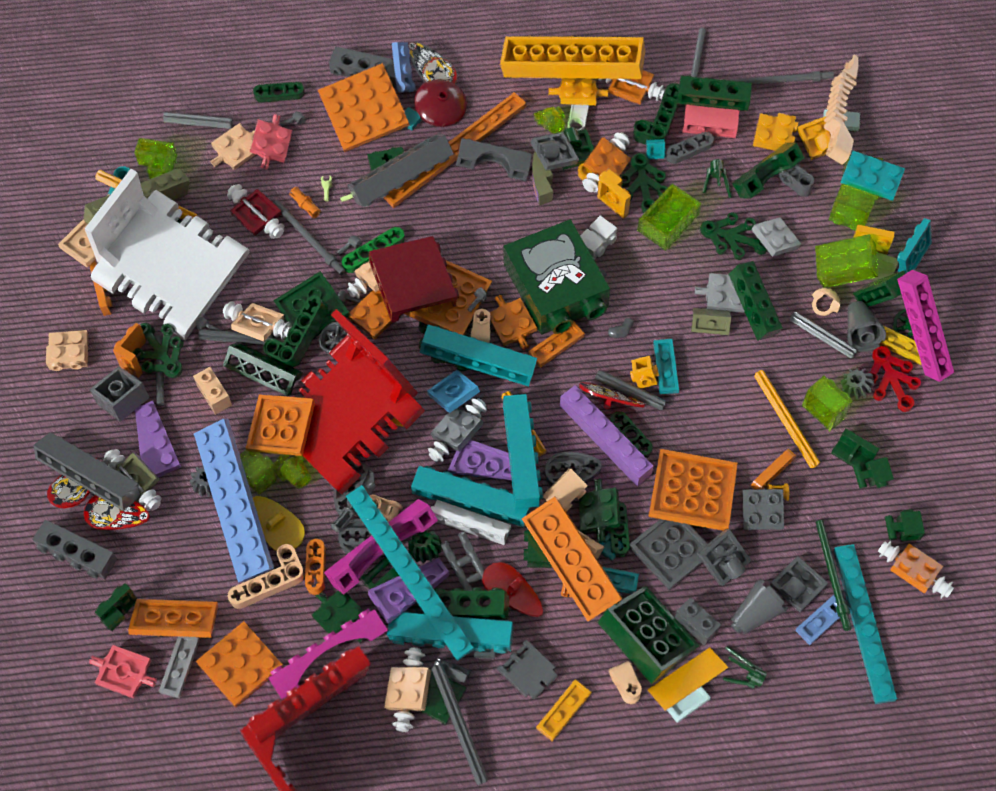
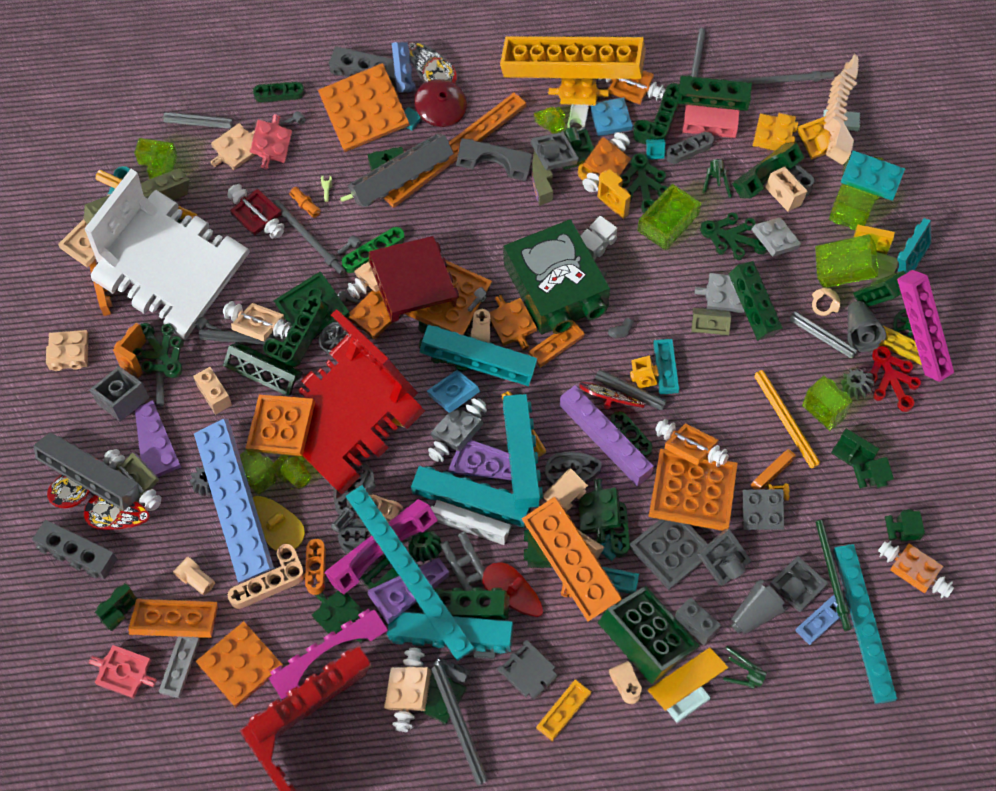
none -> light nougat piece [173,557,215,596]
none -> dark azure plate [590,98,632,136]
none -> orange plate [656,419,729,467]
none -> light nougat brick [765,167,807,212]

